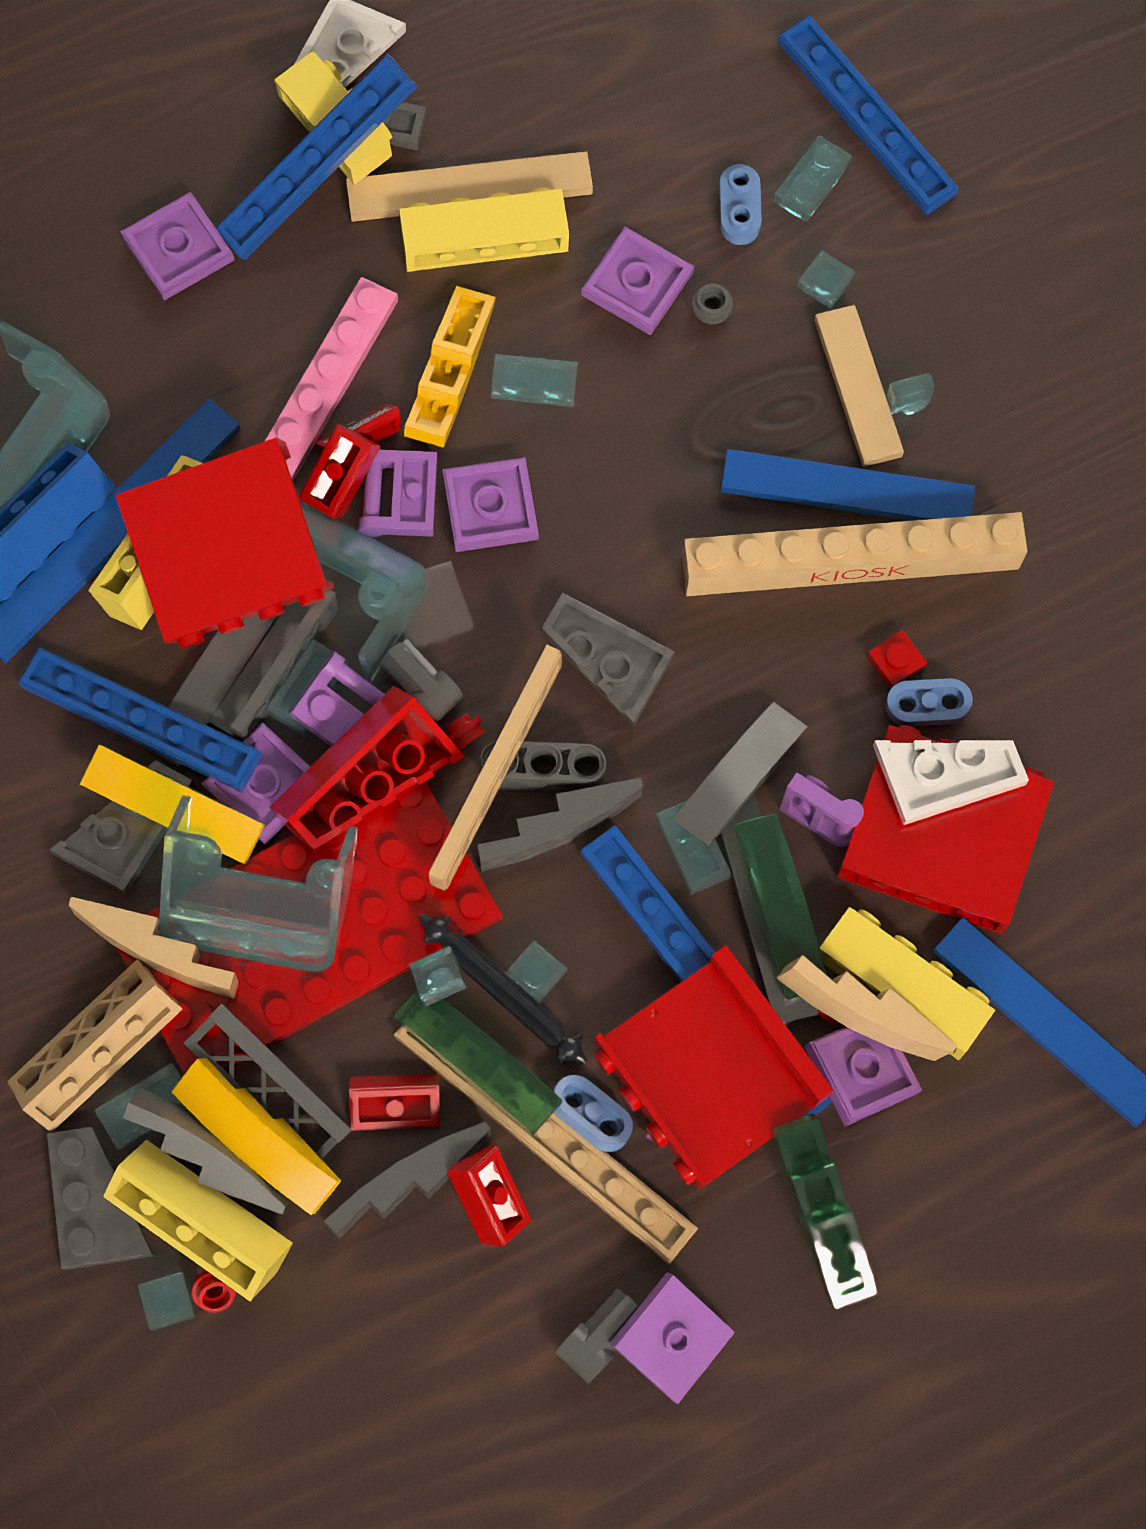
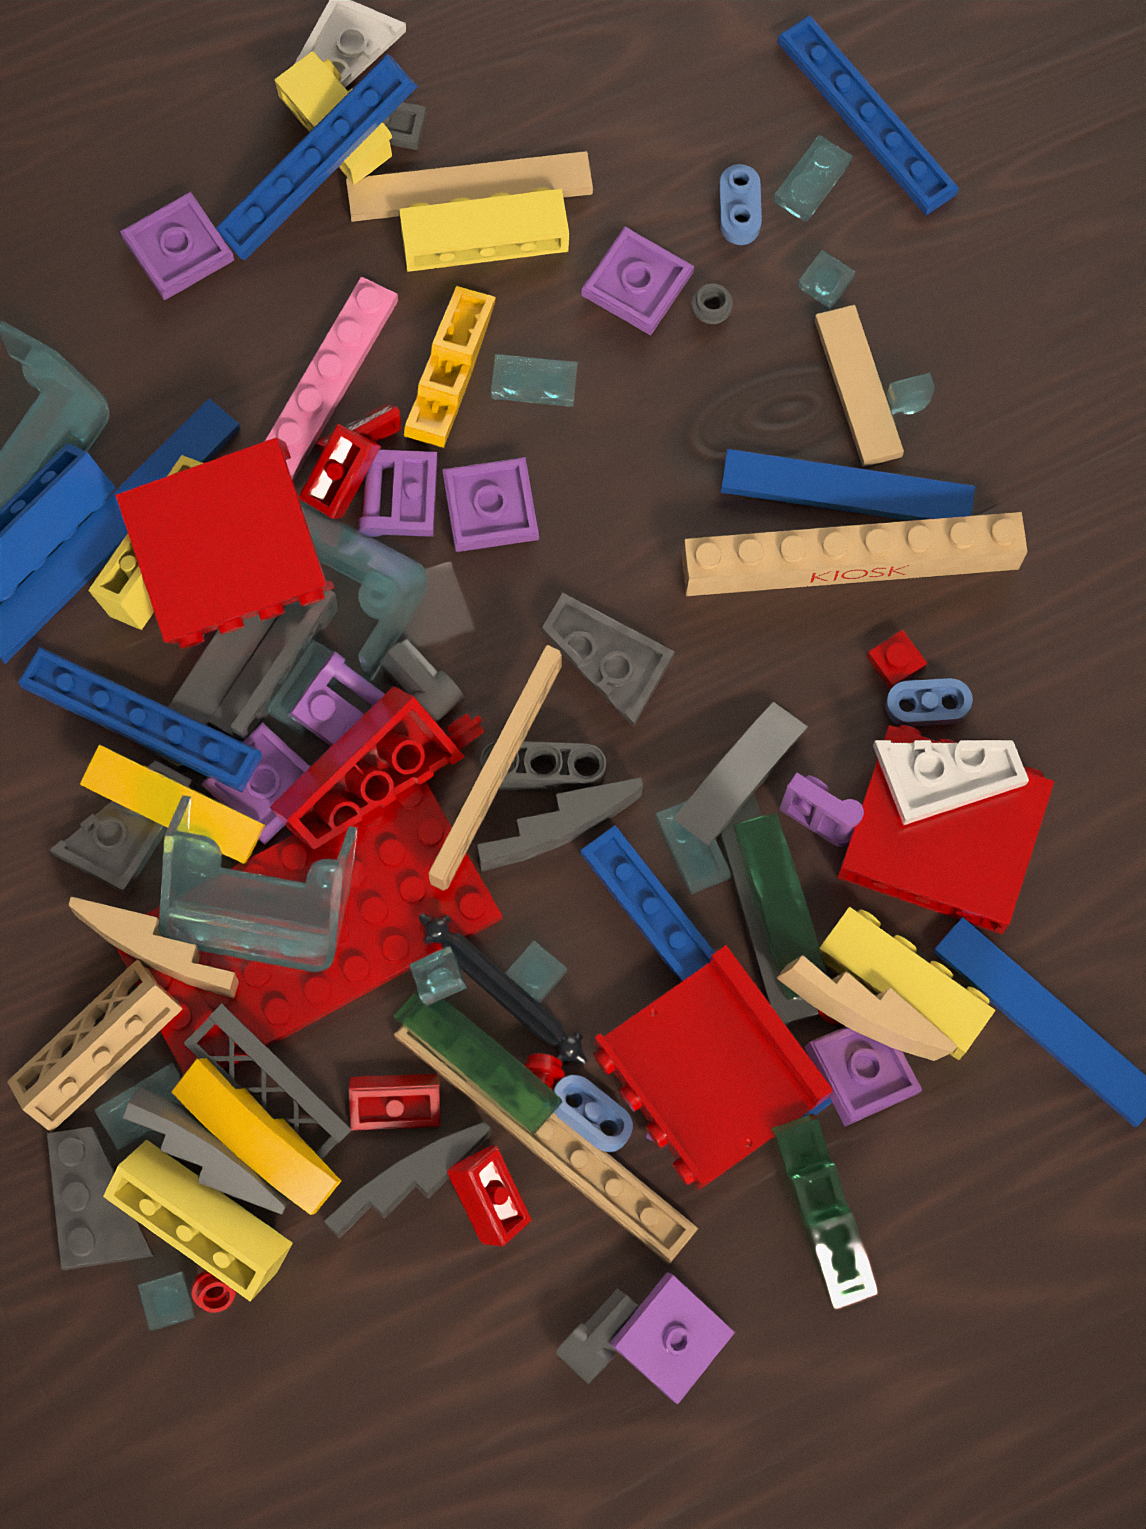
none -> red plate [520,1054,565,1091]

